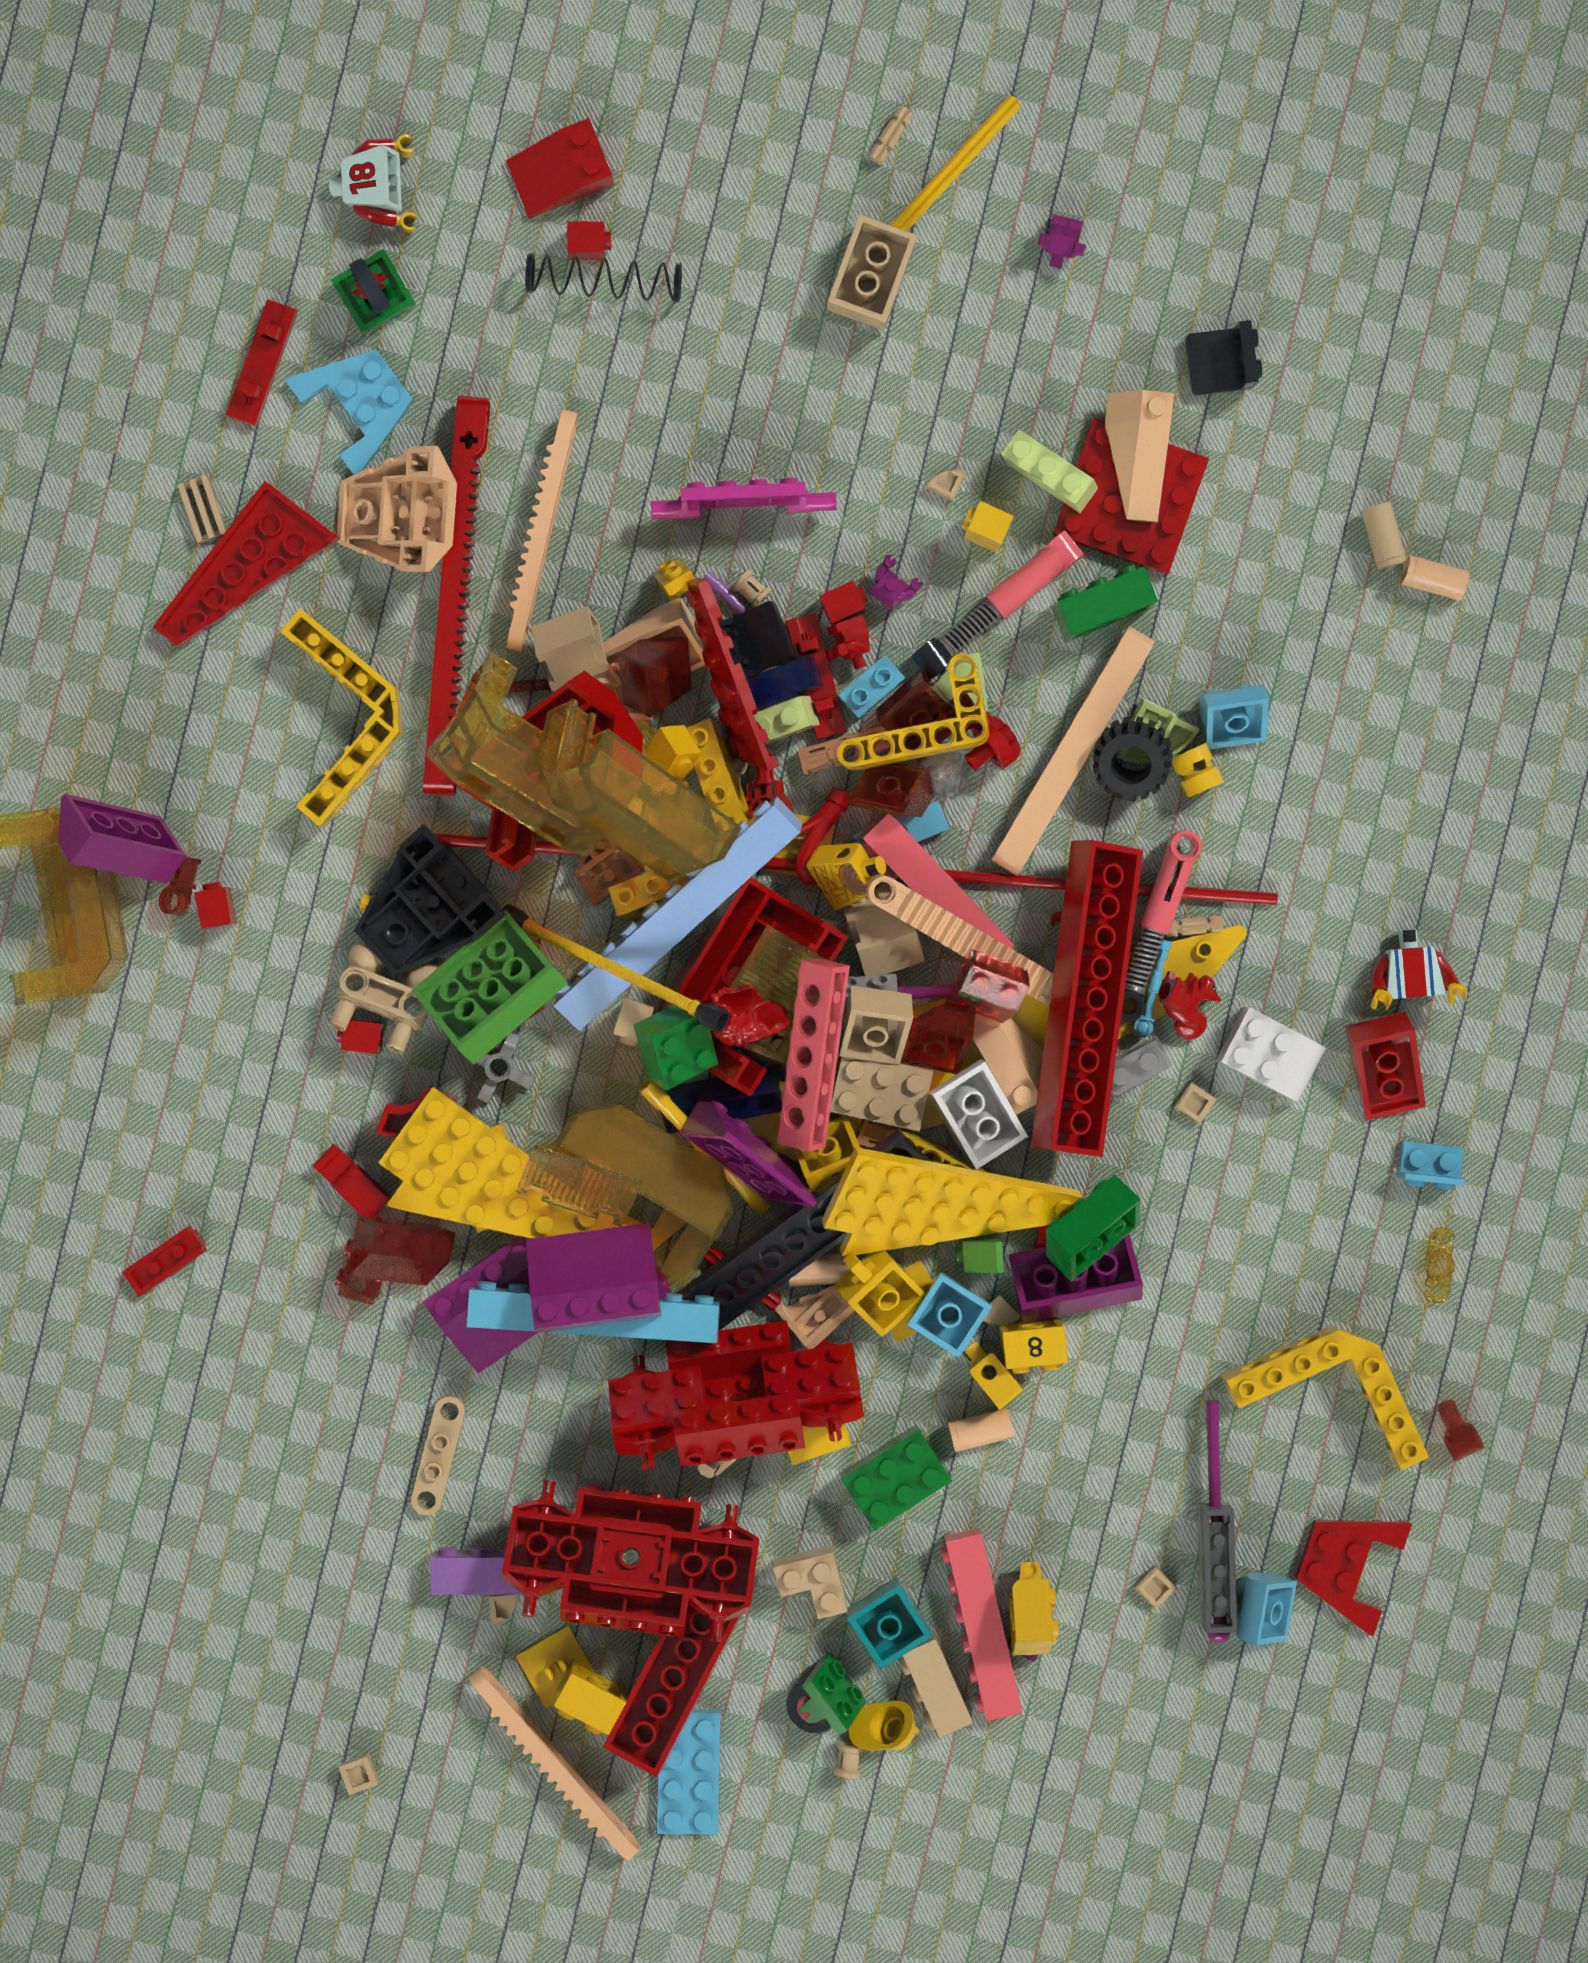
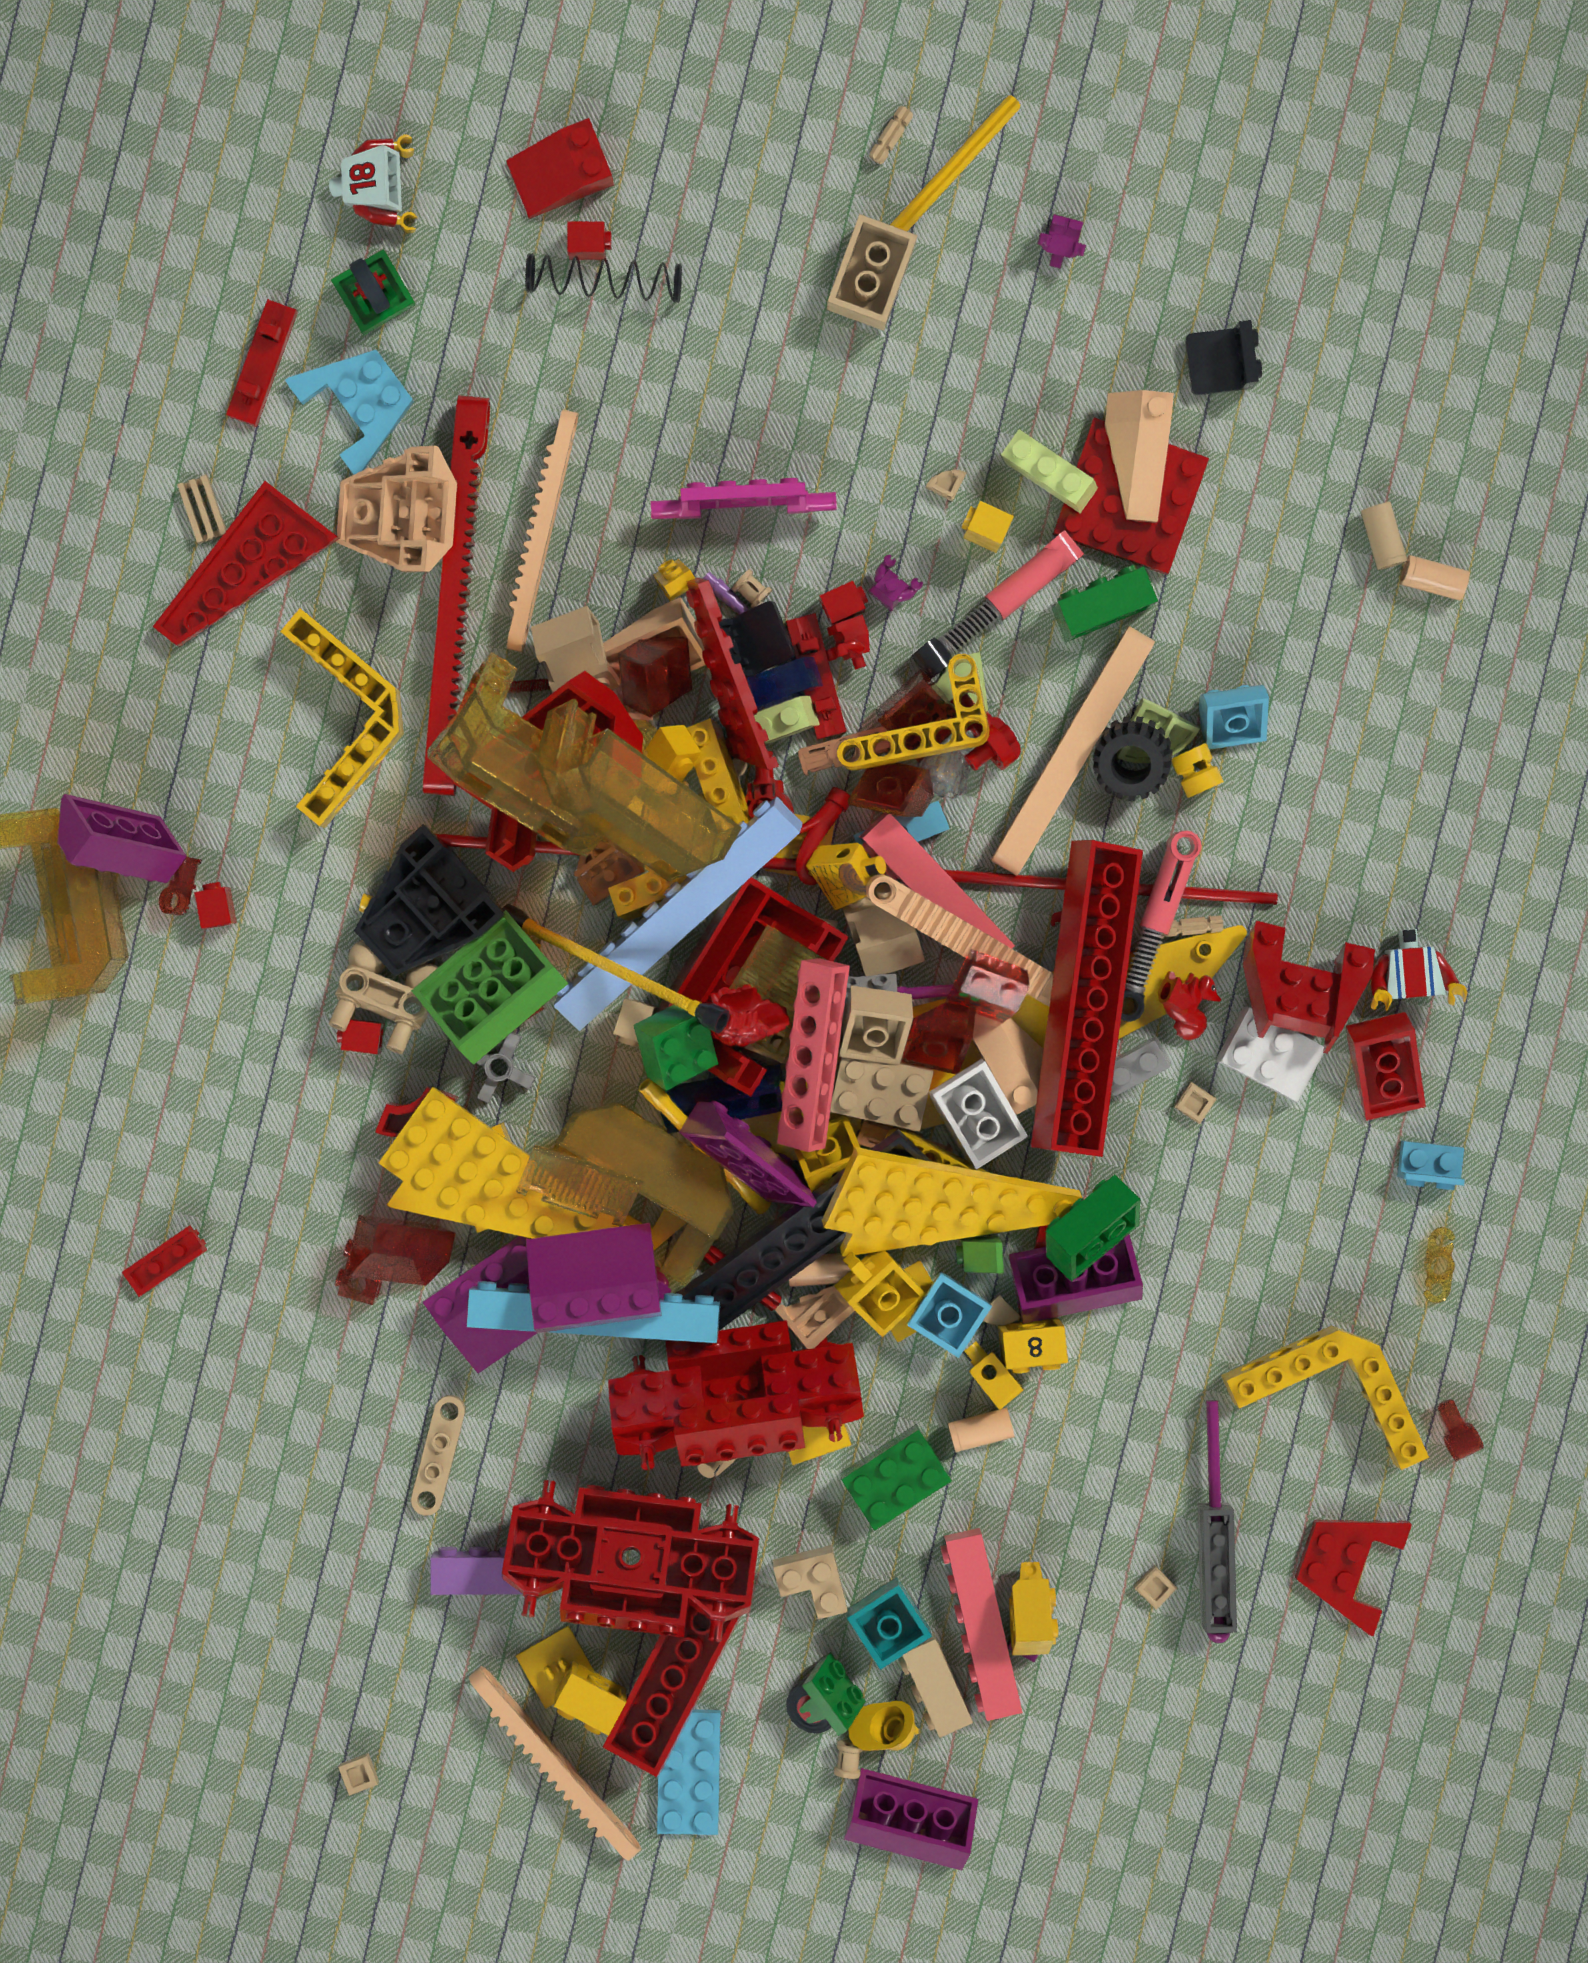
red piece [312,1143,392,1222] -> none
tan tile [488,1594,519,1626] -> none
medium azure brick [838,655,905,721] -> none
medium azure piece [1134,939,1172,1037] -> none
medium azure brick [1236,1573,1297,1646] -> none
none -> magenta slope [844,1768,979,1871]
none -> red wedge [1243,921,1375,1054]

